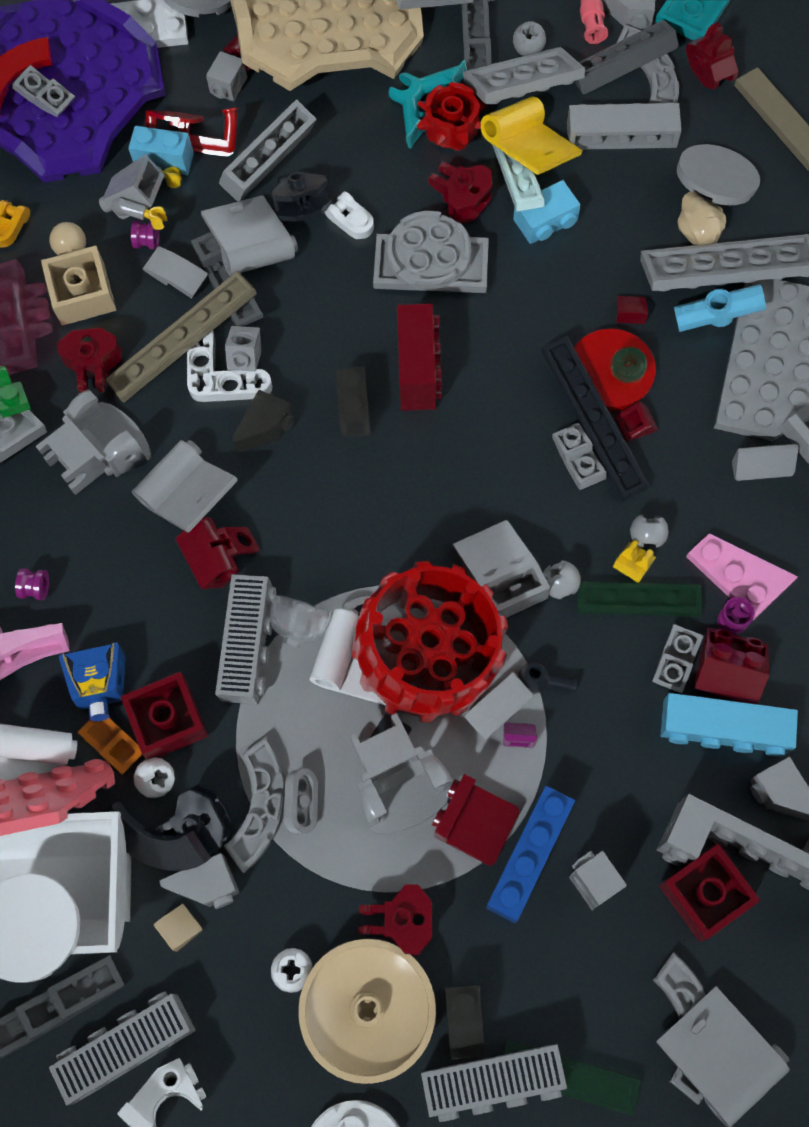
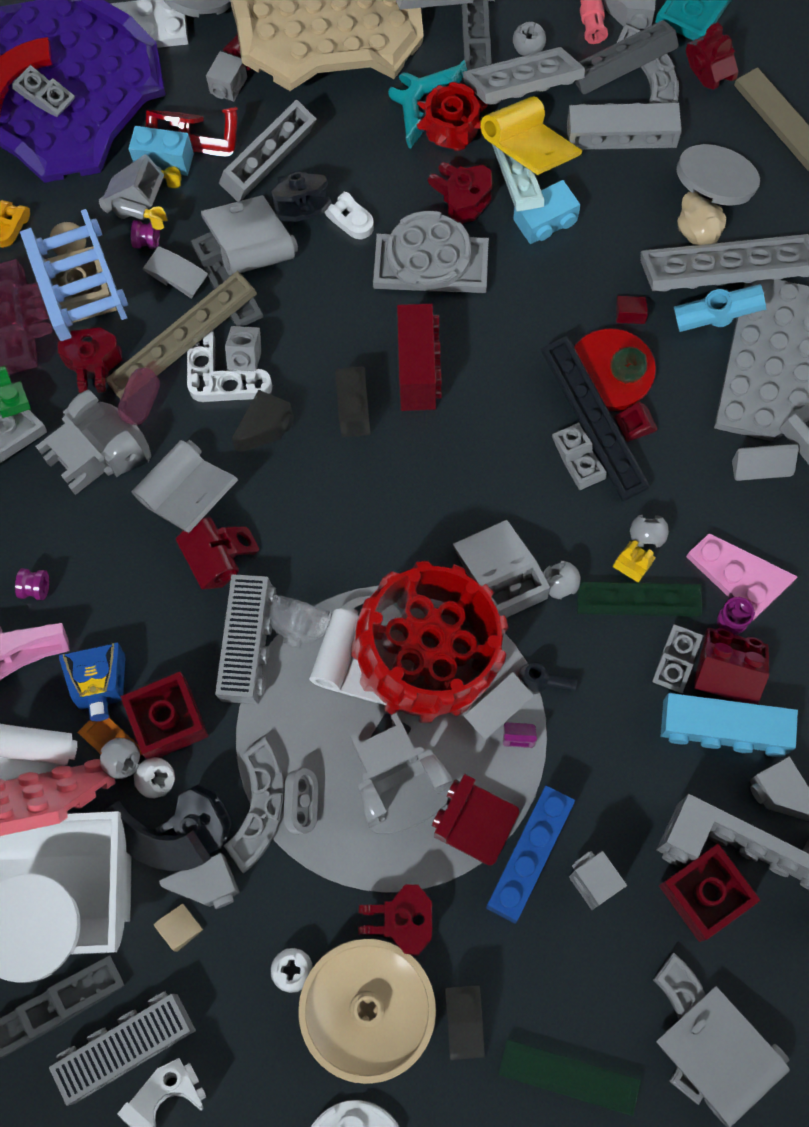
light grey brick [421,1044,567,1122] -> none
none -> light blue fence [20,209,128,341]
none -> light grey piece [100,738,140,779]
none -> clear pink tile [118,368,160,425]

